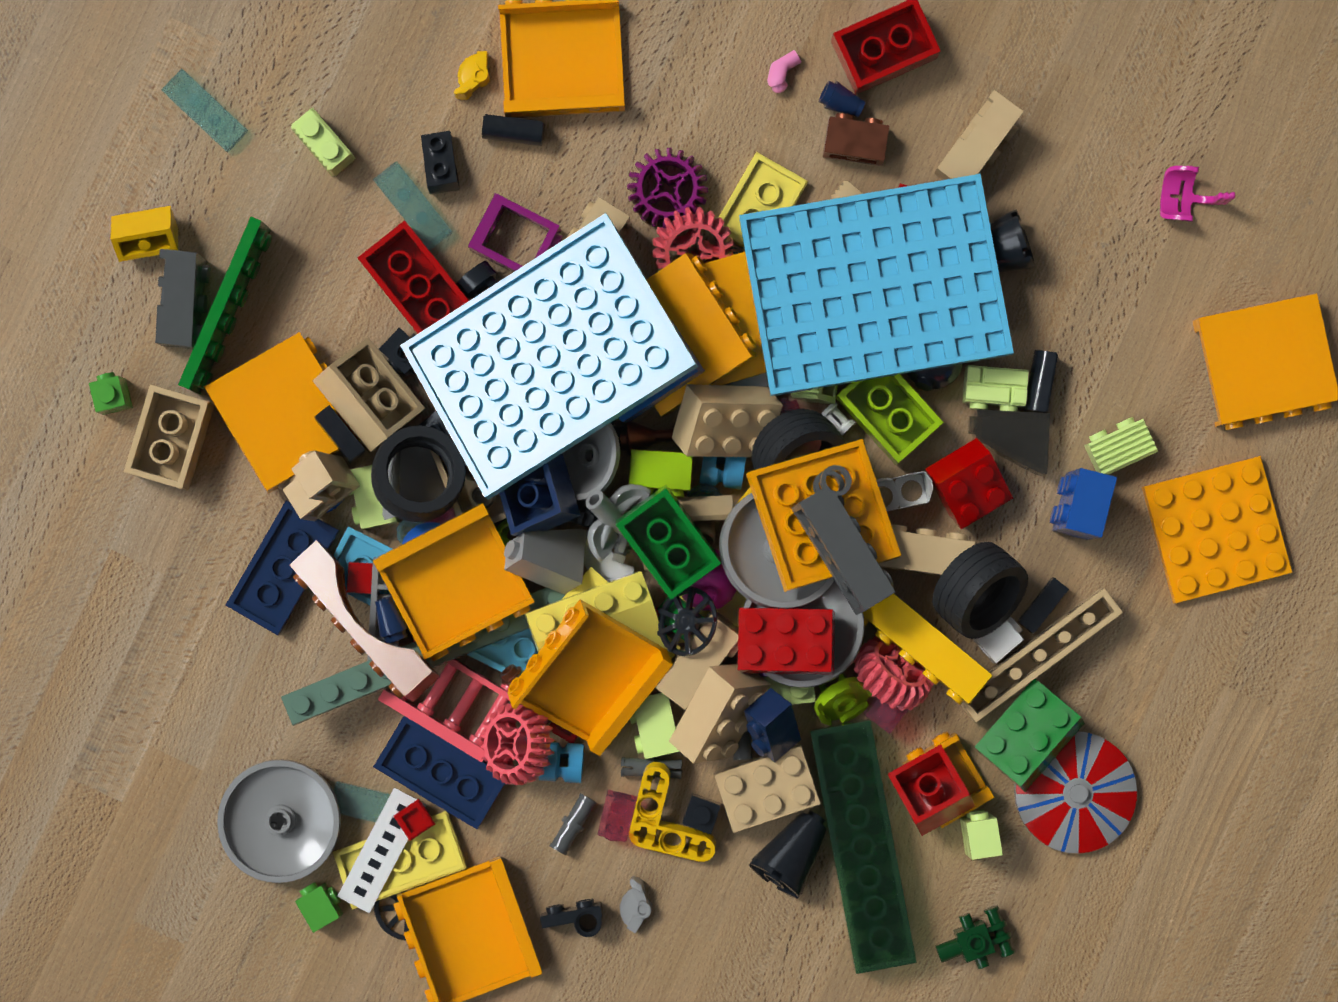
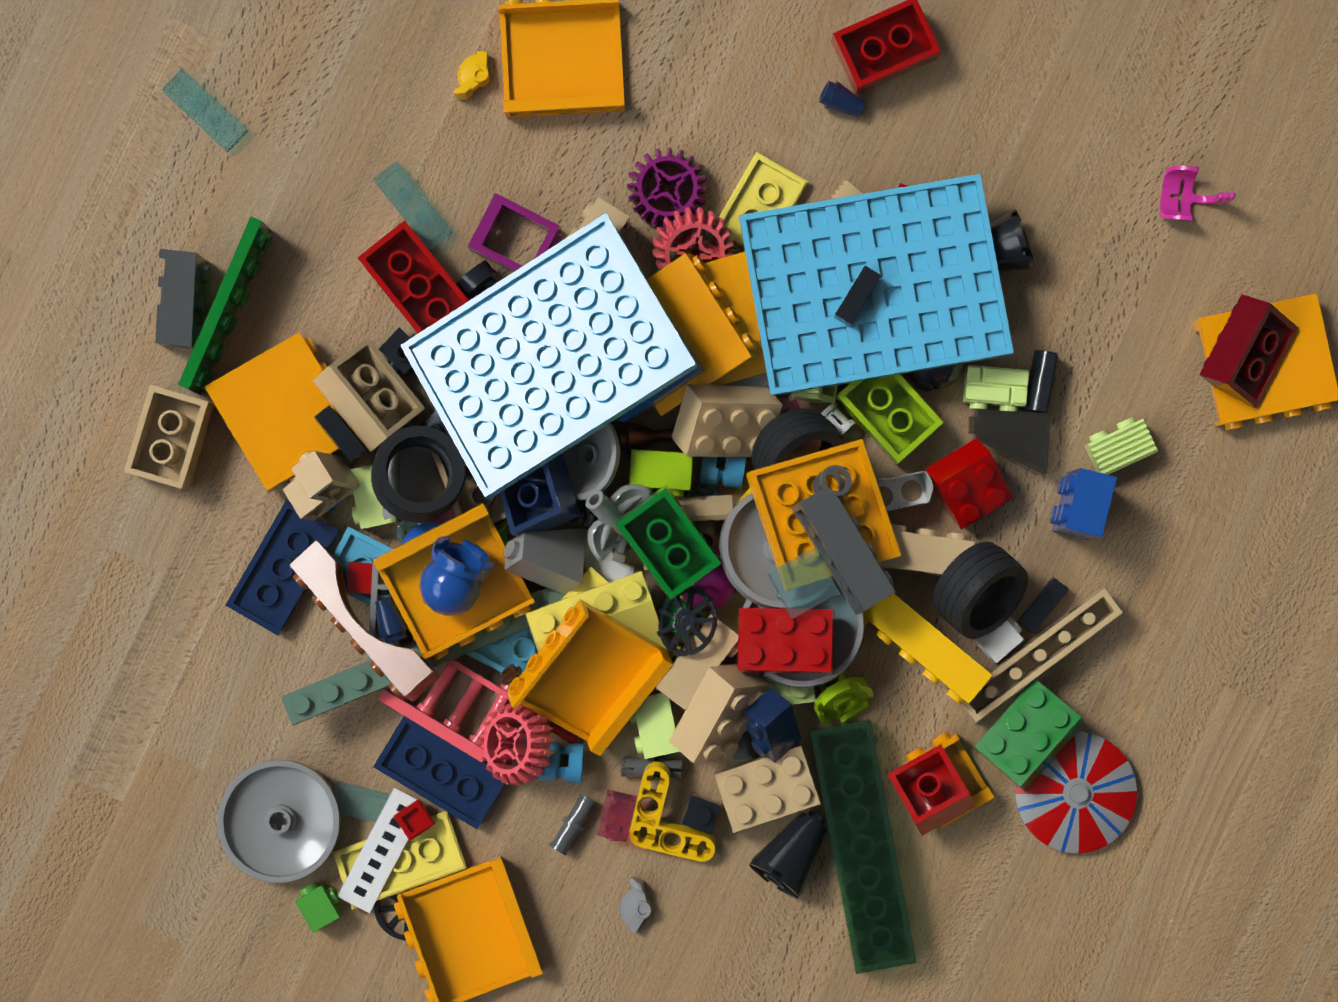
bright green brick [89,372,133,415] -> none
yellow brick [110,206,178,262] -> none
yellowish green brick [291,108,356,176] -> none
black plate [421,131,460,195] -> none
black brick [482,114,545,146] -> none
black plate [540,898,603,937] -> none
bright pink arm [767,50,801,93] -> none
copper brick [823,113,889,166] -> none
coral gear [853,636,933,711] -> none
clear pink brick [863,697,908,734] -> none
tan wedge [934,90,1024,180] -> none
dark green piece [935,905,1016,969] -> none
yellowish green brick [960,809,1003,860] -> none
light orange plate [1142,456,1292,603] -> none
none -> blue tile [419,536,494,616]
none -> clear light blue piece [767,548,839,618]
none -> black piece [834,266,881,327]
none -> dark red slope [1199,294,1299,408]

